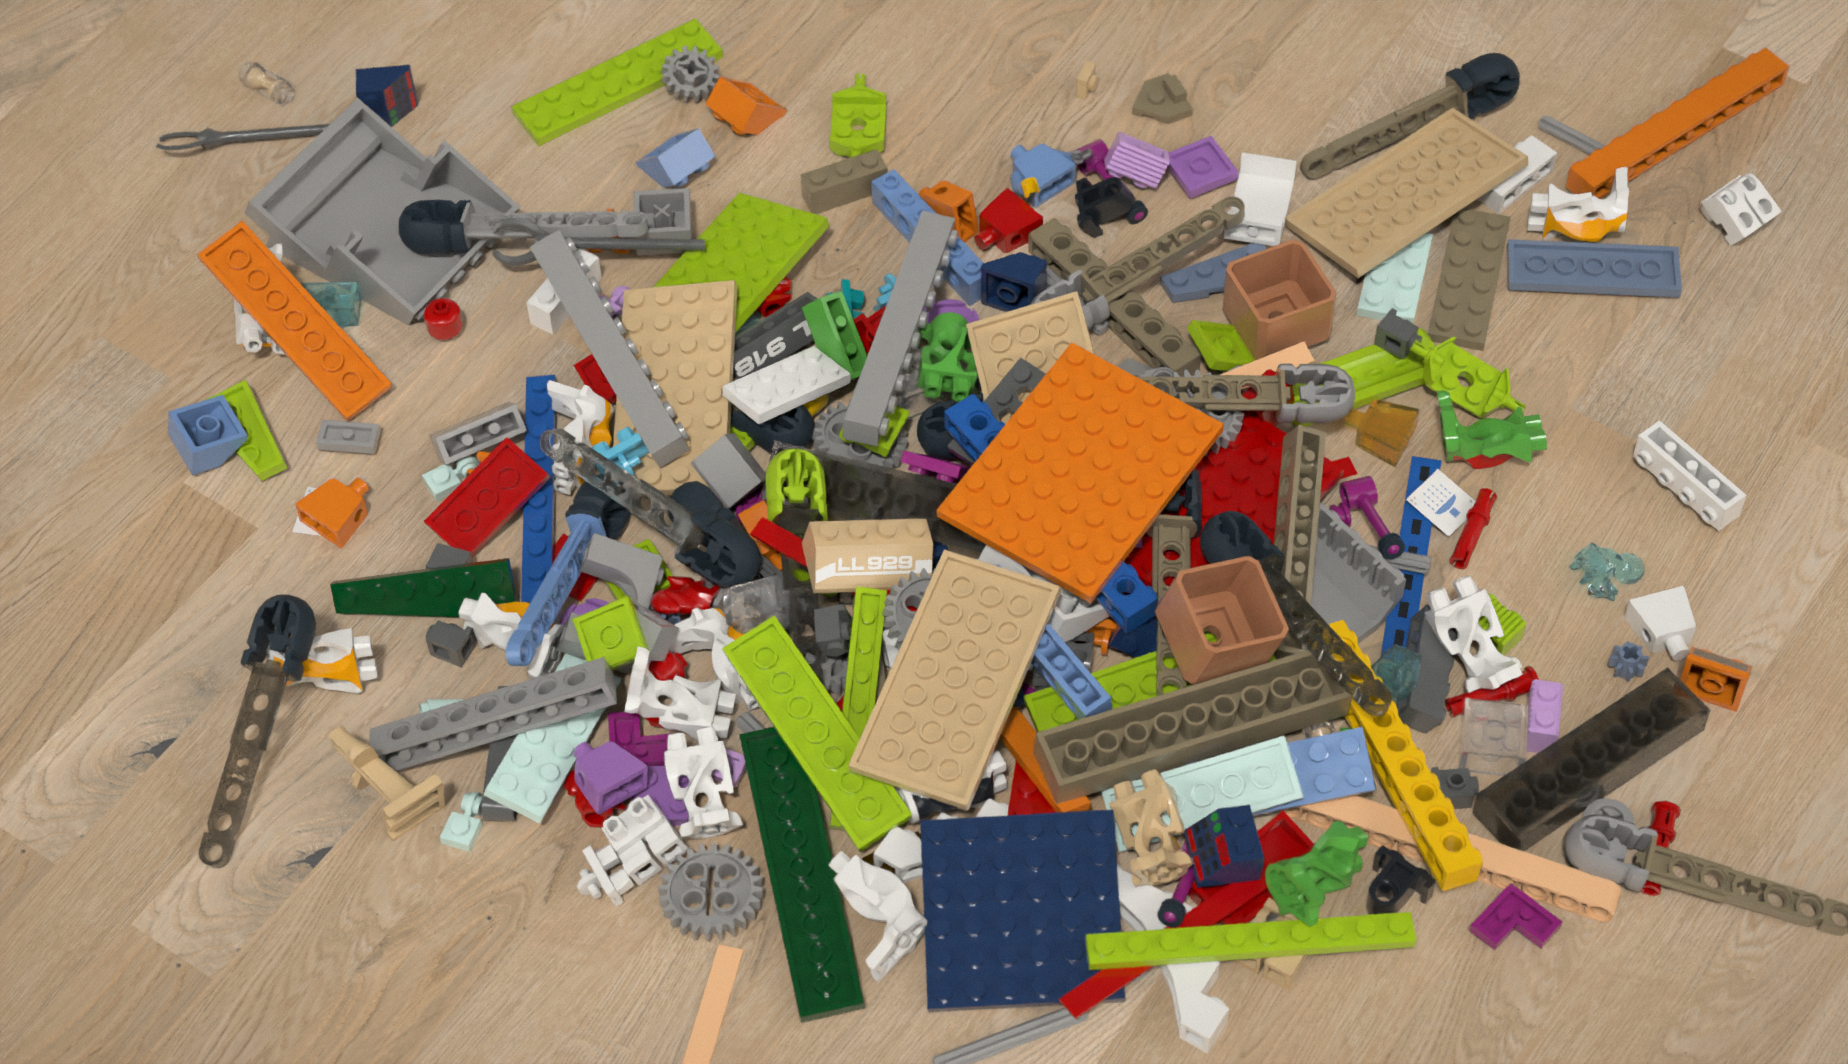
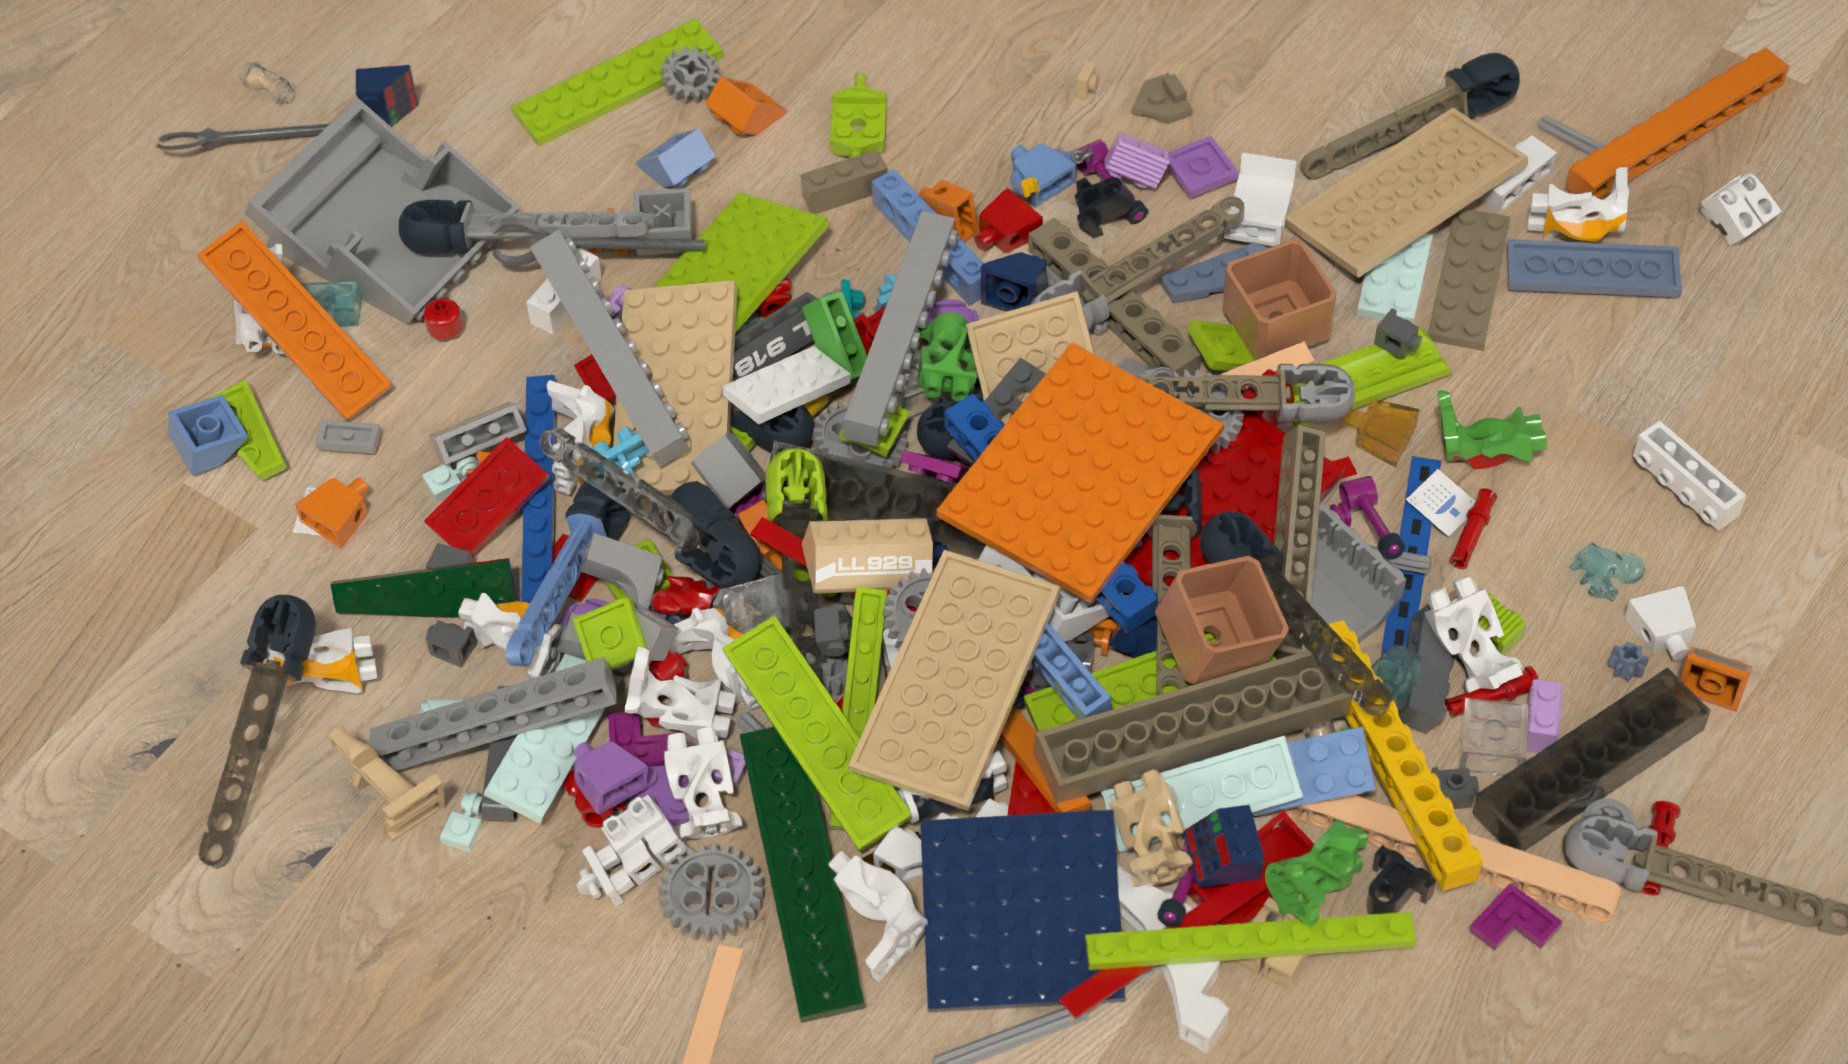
lime plate [1409,336,1526,419] -> none

